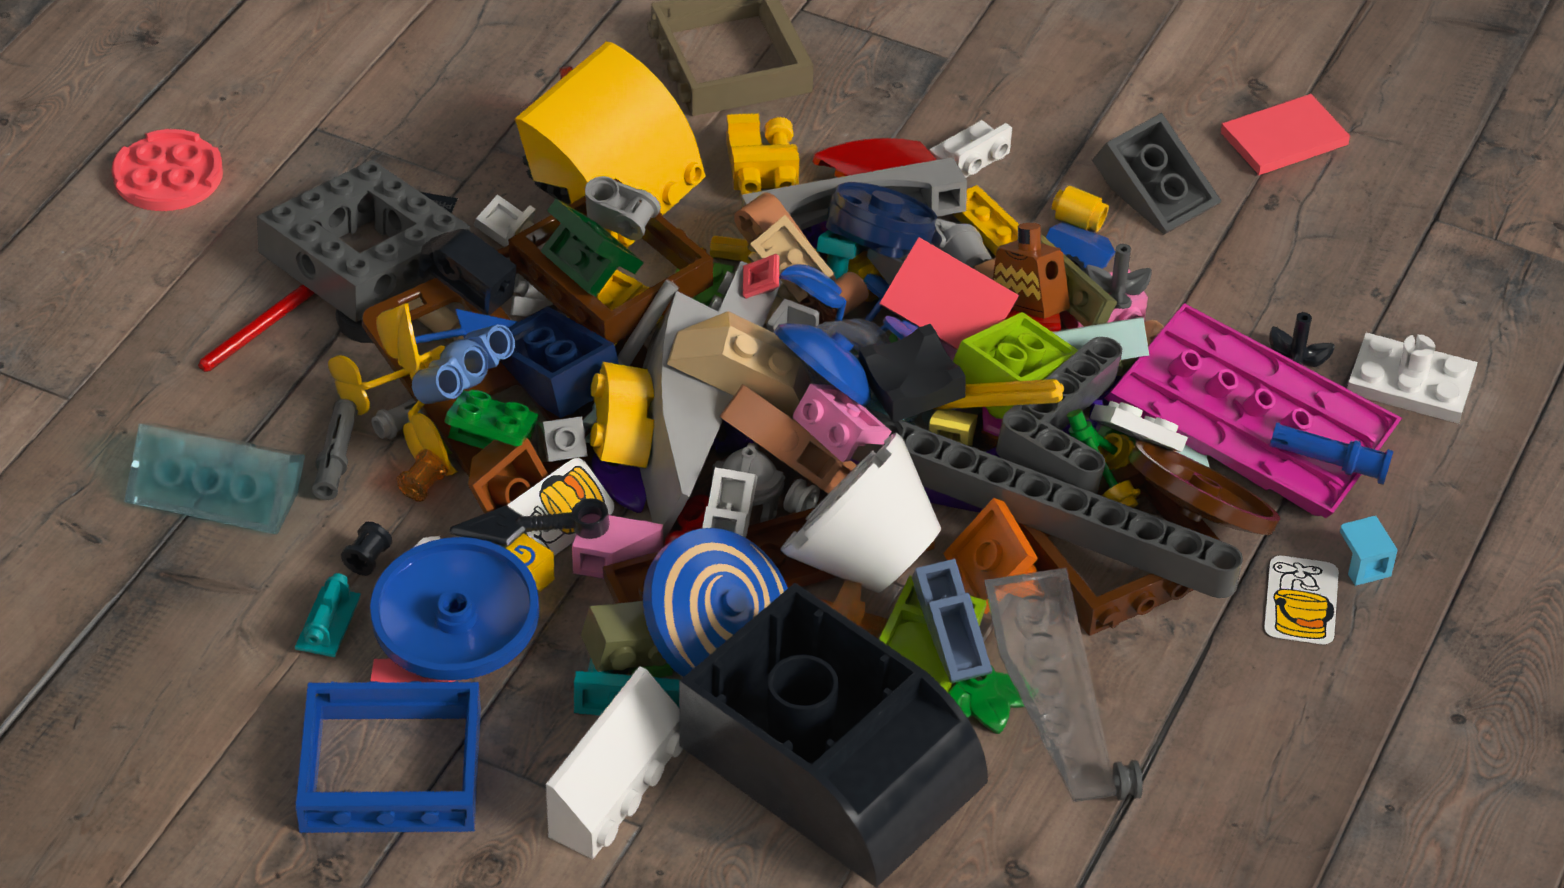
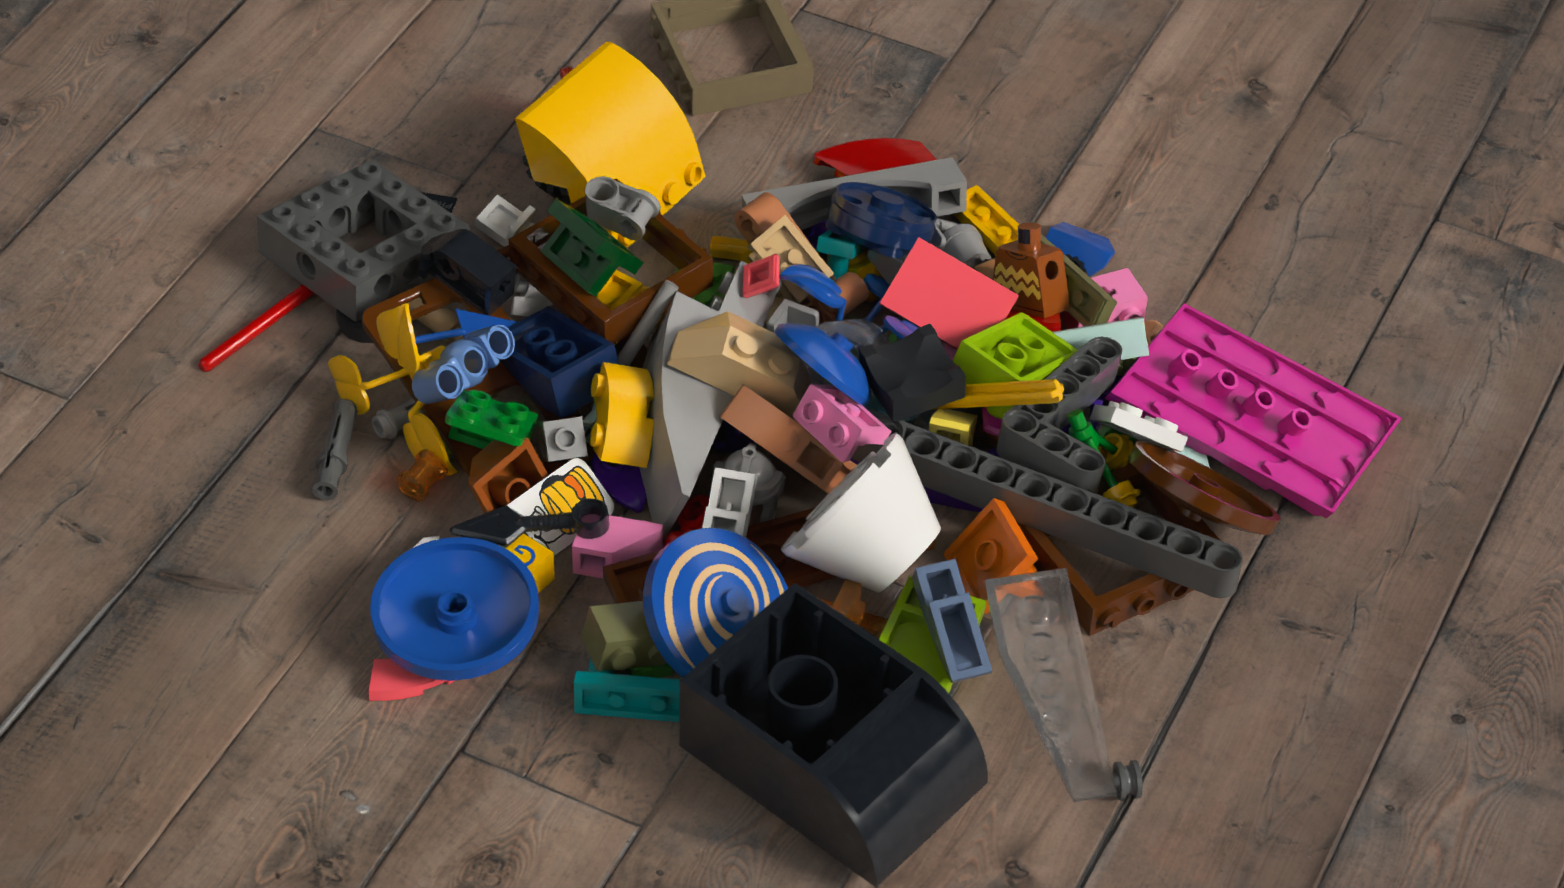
coral tile [112,129,223,211] -> none
clear light blue slope [124,423,305,534] -> none
teal hinge [295,573,361,657] -> none
blue window [296,681,481,833] -> none
black bush [341,521,392,576] -> none
white slope [546,667,683,859] -> none
yellow hips [726,113,800,195] -> none
white bush [784,478,820,513] -> none
white bracket [929,120,1012,178] -> none
green plate [948,665,1028,734] -> none
yellow brick [1051,185,1109,232] -> none
dark grey plant [1086,244,1152,309] -> none
dark grey slope [1092,113,1222,235] -> none
coral tile [1221,94,1350,175] -> none
sticker [1264,556,1339,644] -> none
black plant [1269,312,1335,367] -> none
blue pin [1269,422,1394,485] -> none
medium azure panel [1340,516,1398,586] -> none
white plate [1347,333,1478,424] -> none

